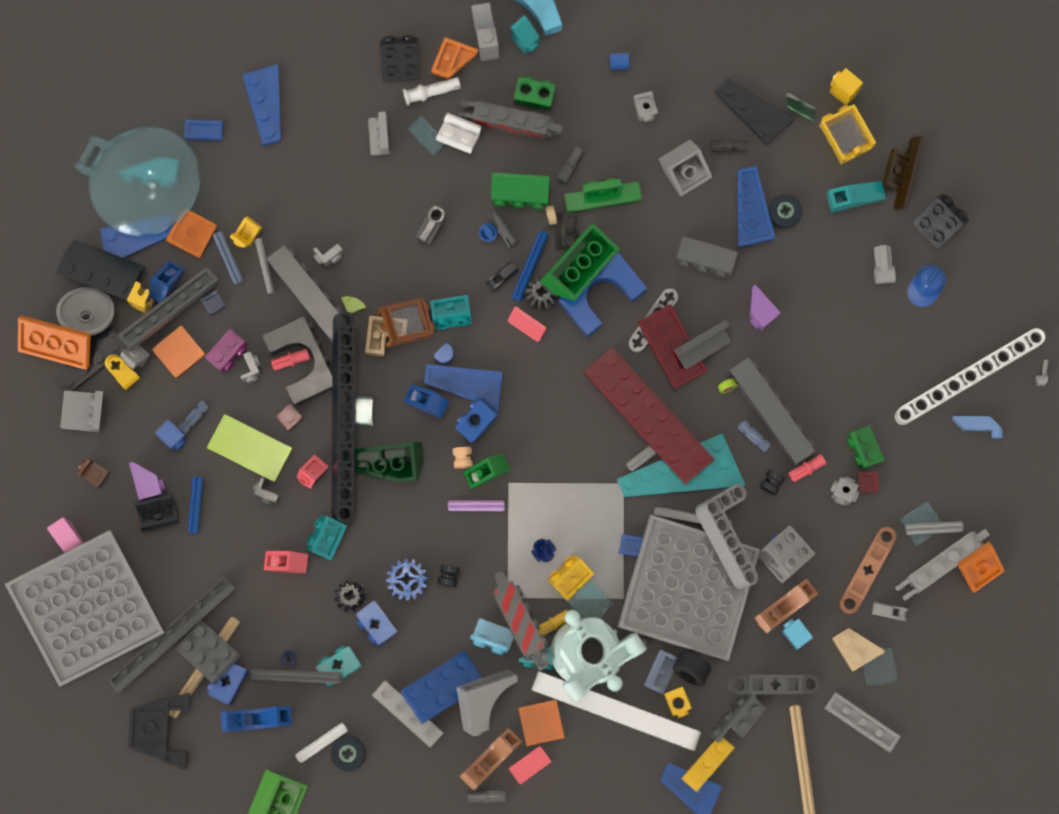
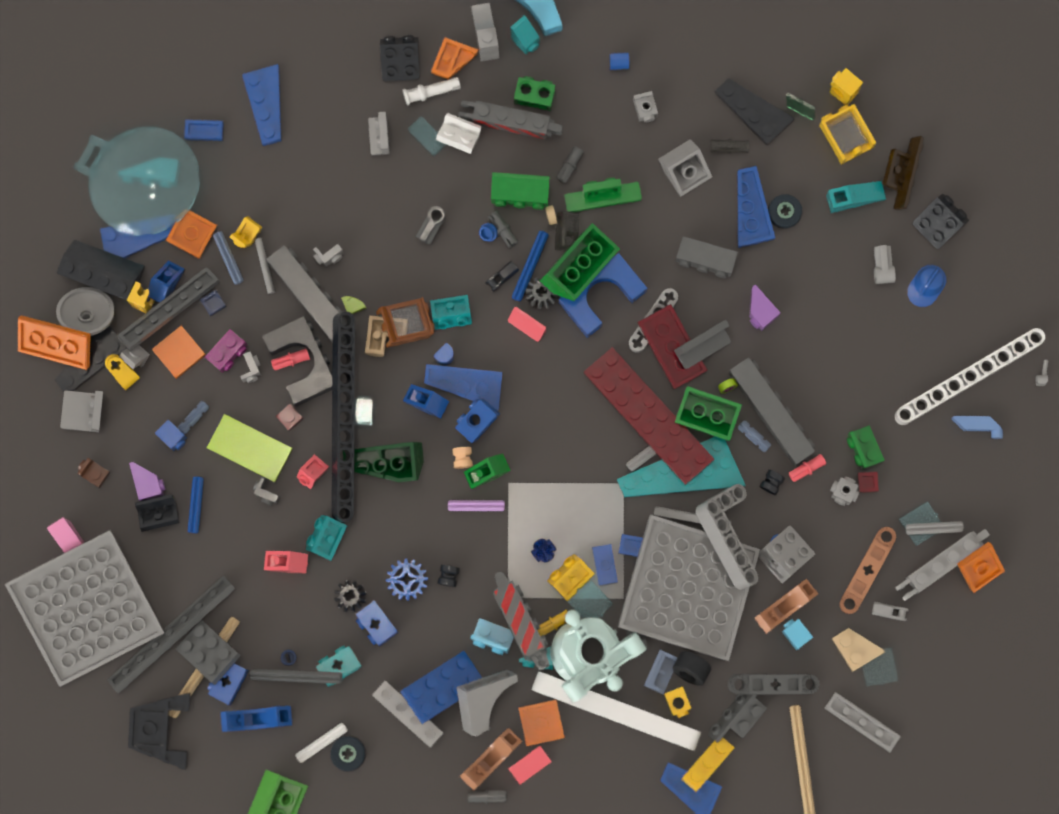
none -> blue plate [592,544,618,586]
none -> green slope [675,386,742,441]

